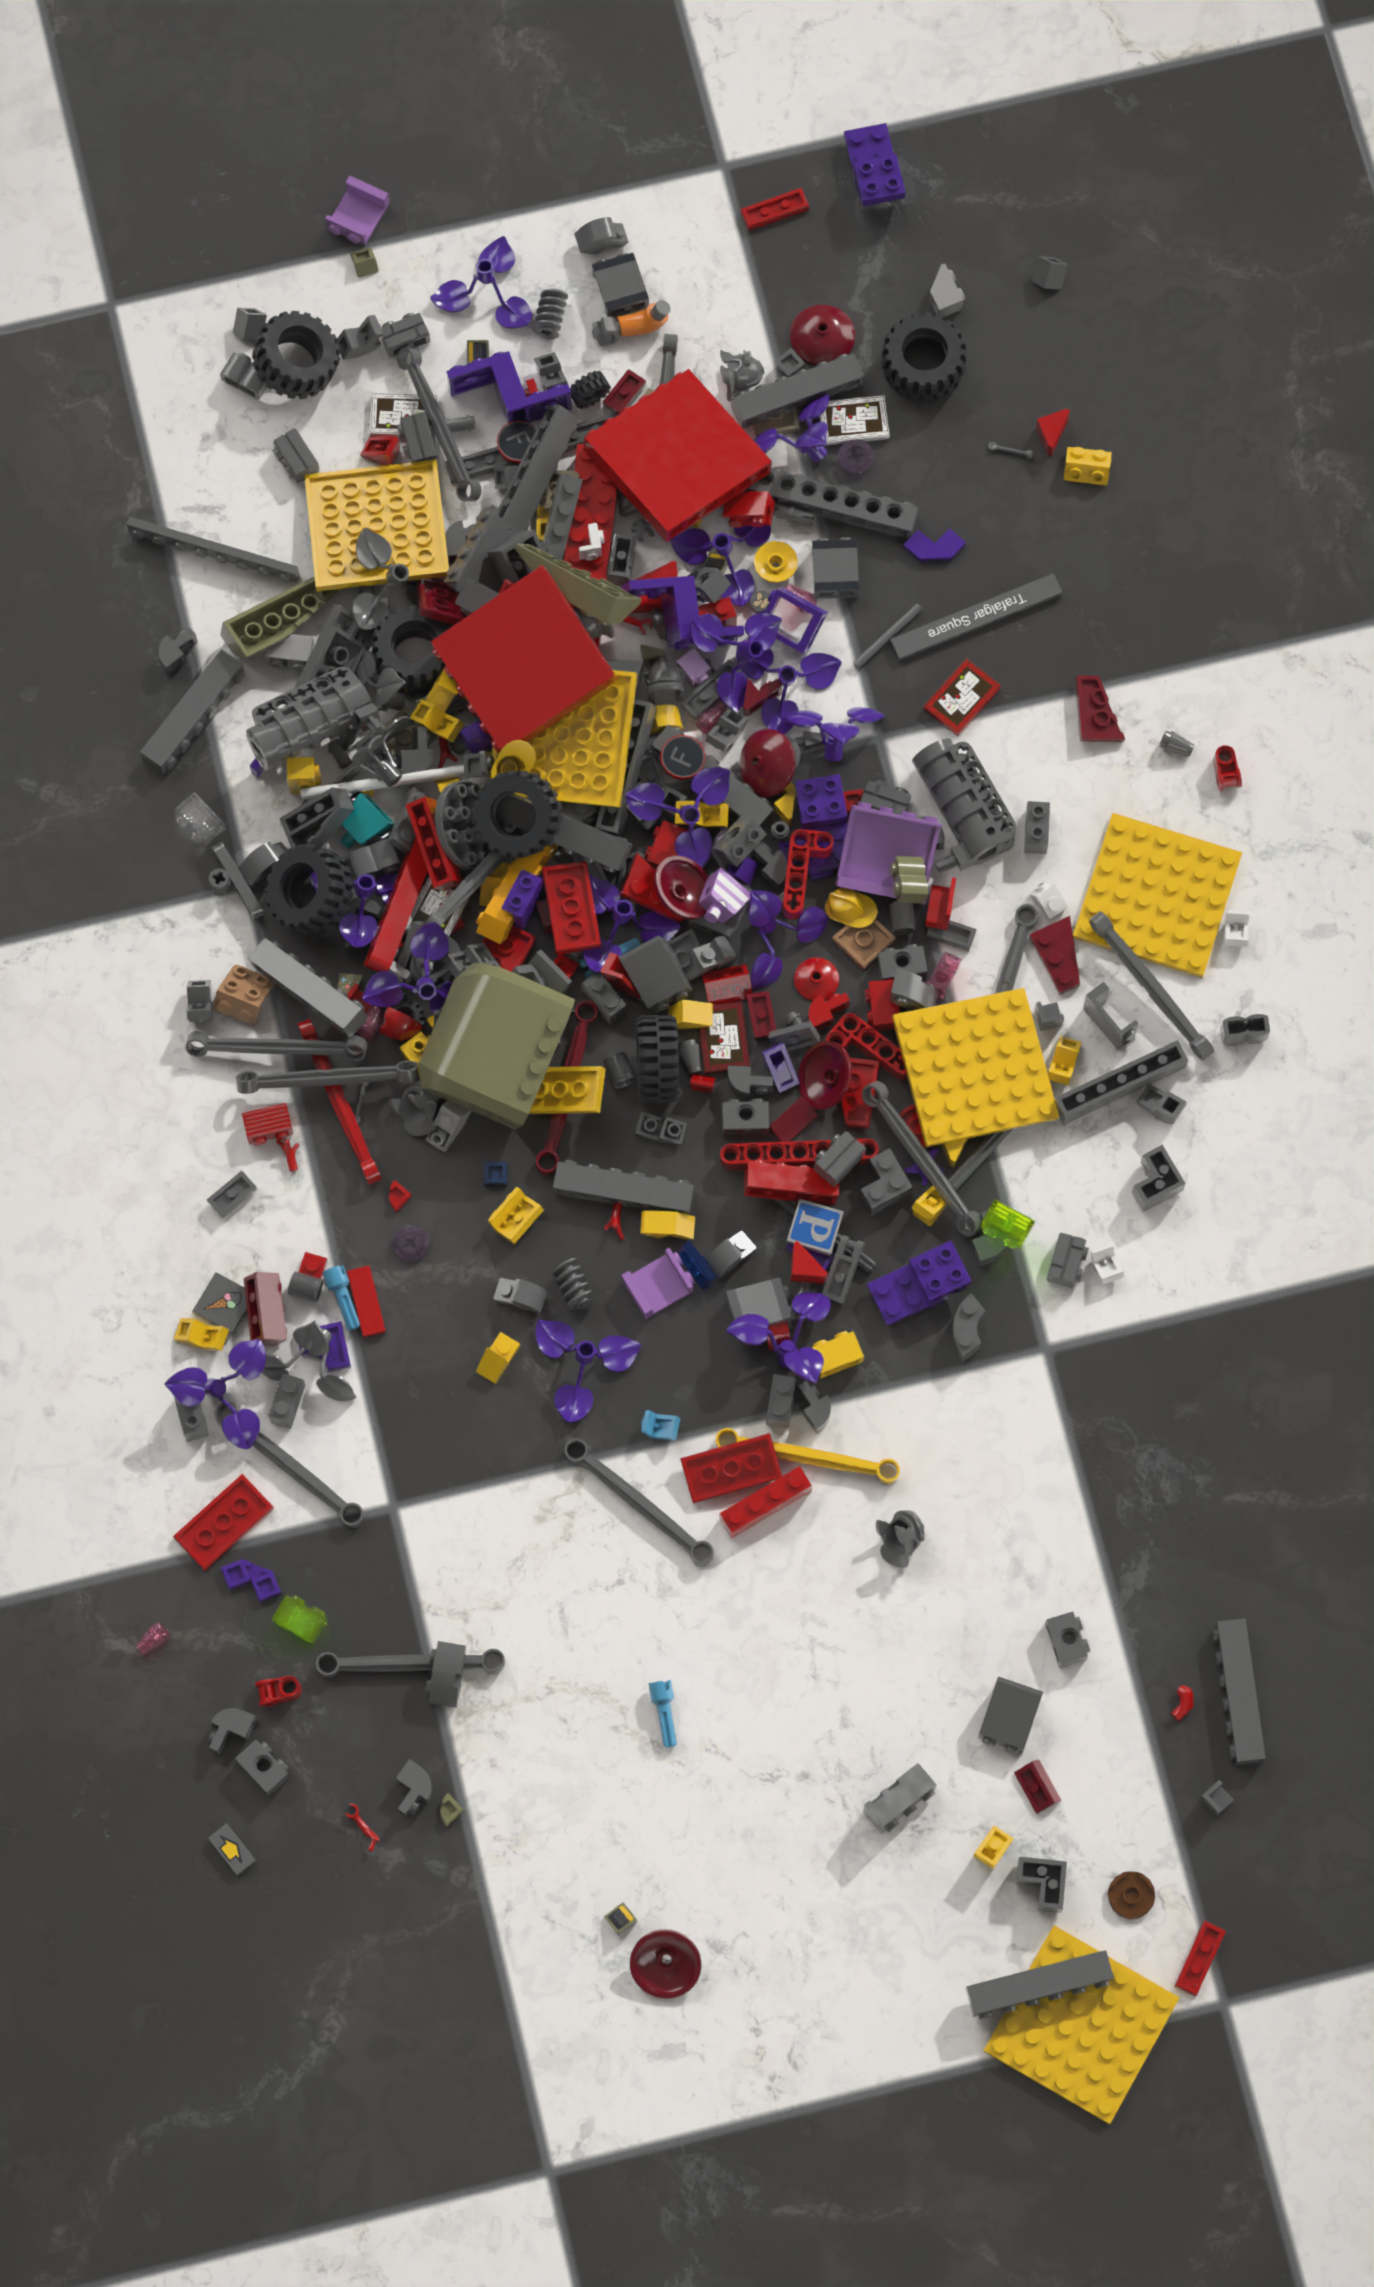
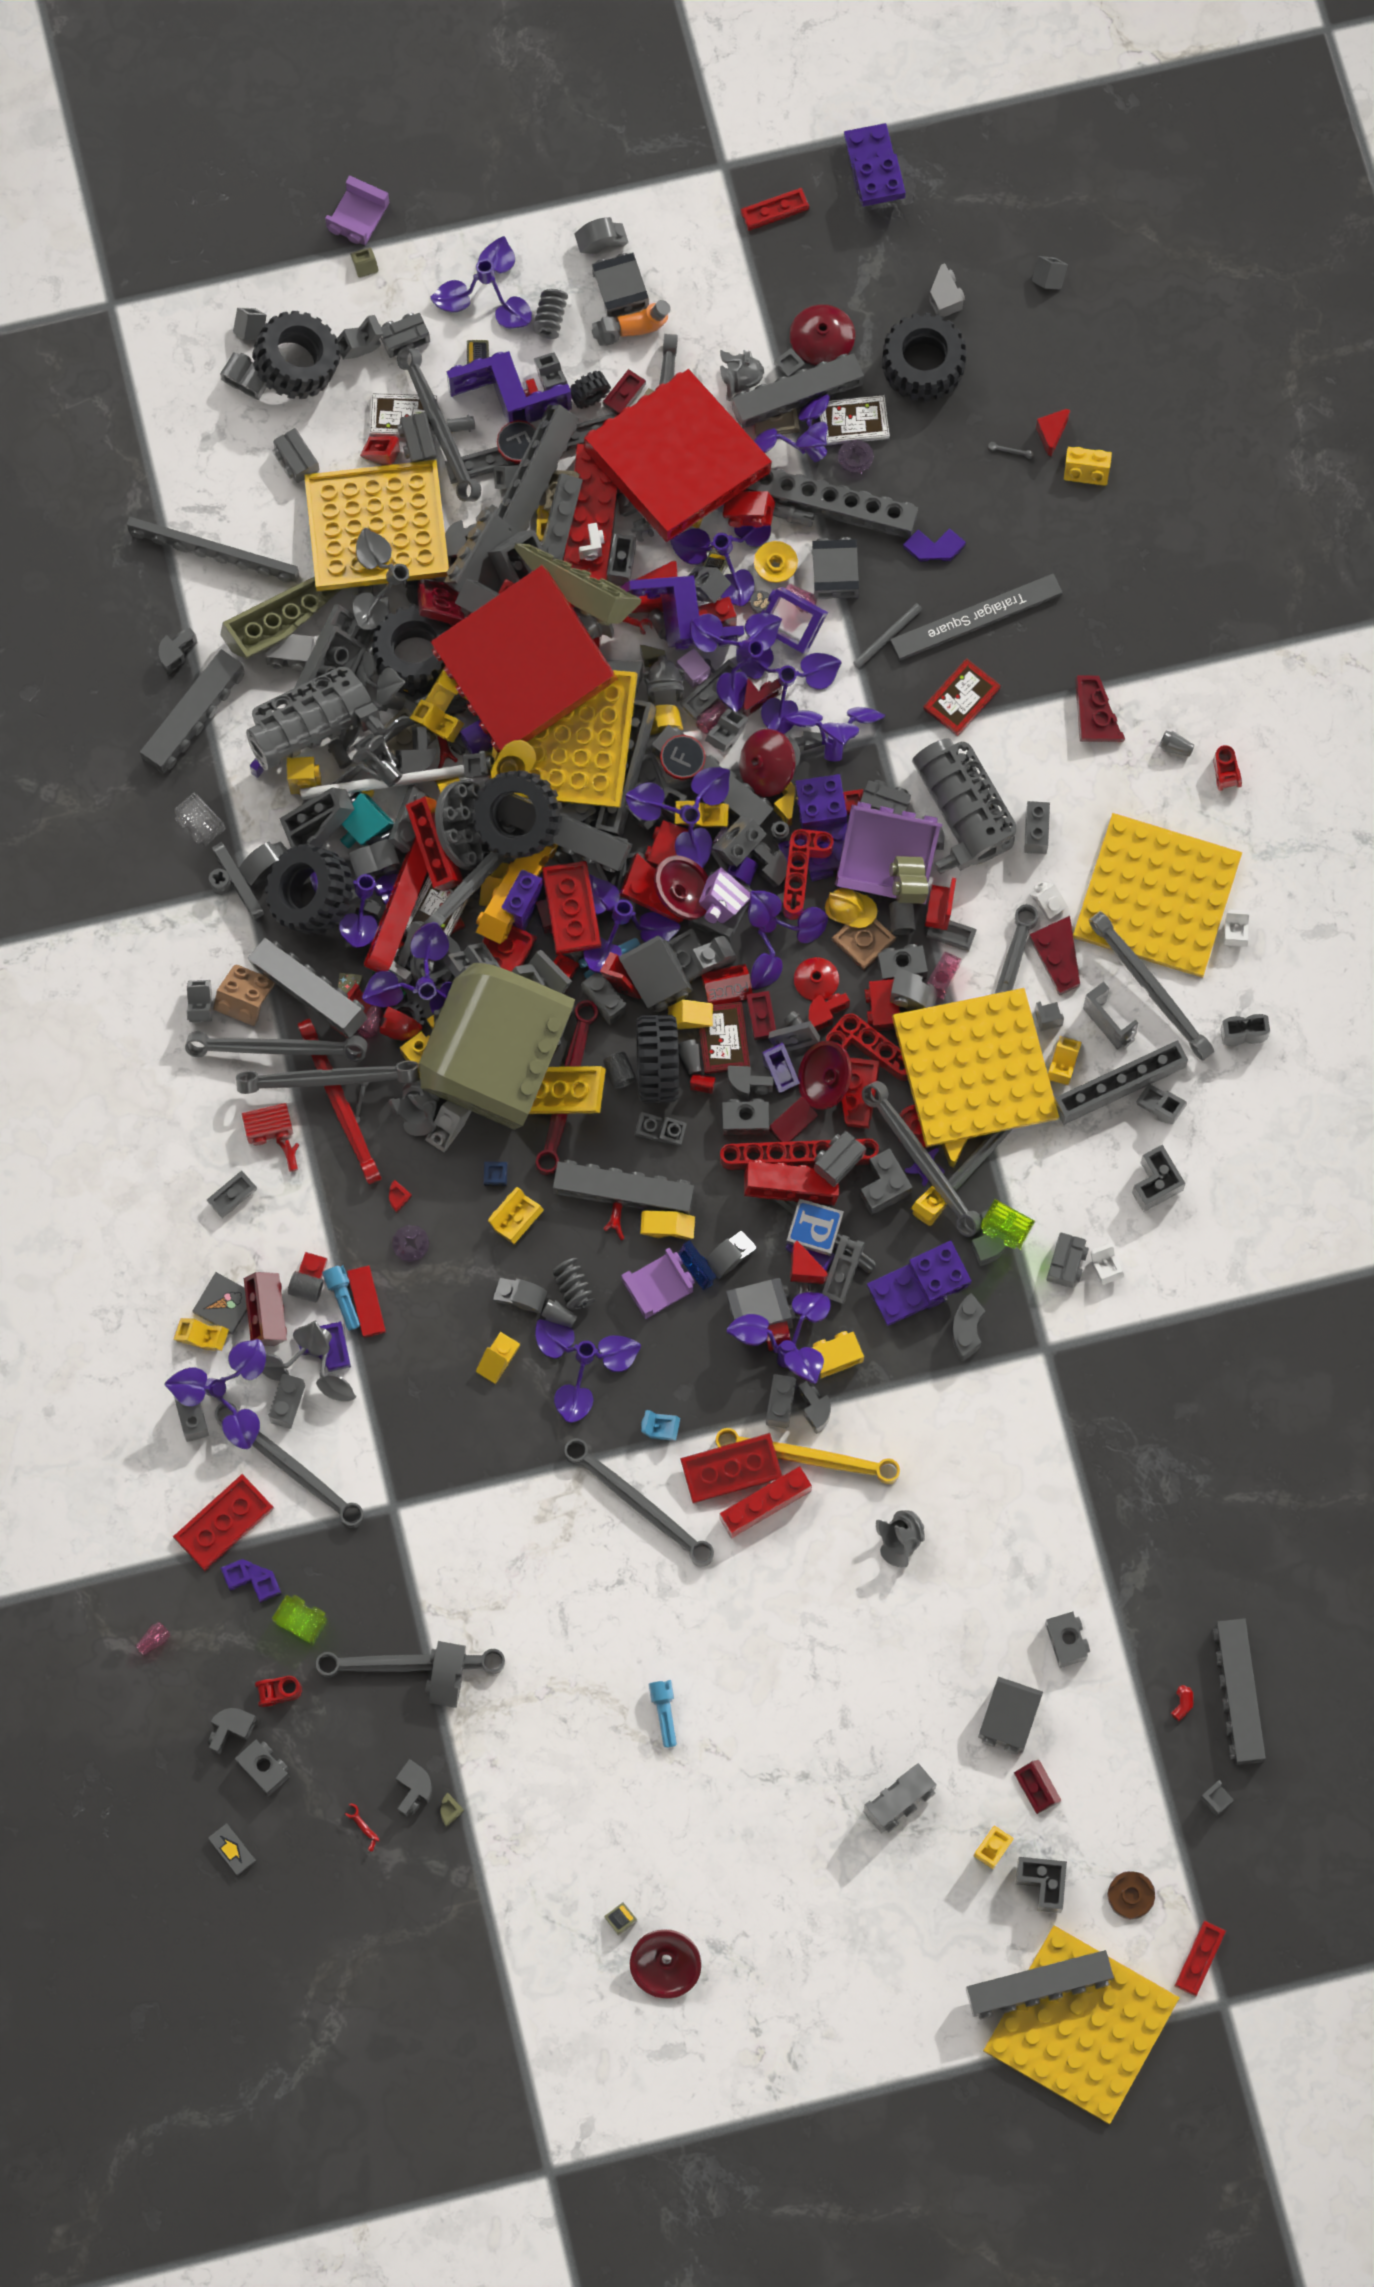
none -> dark grey cone [541,1299,577,1328]

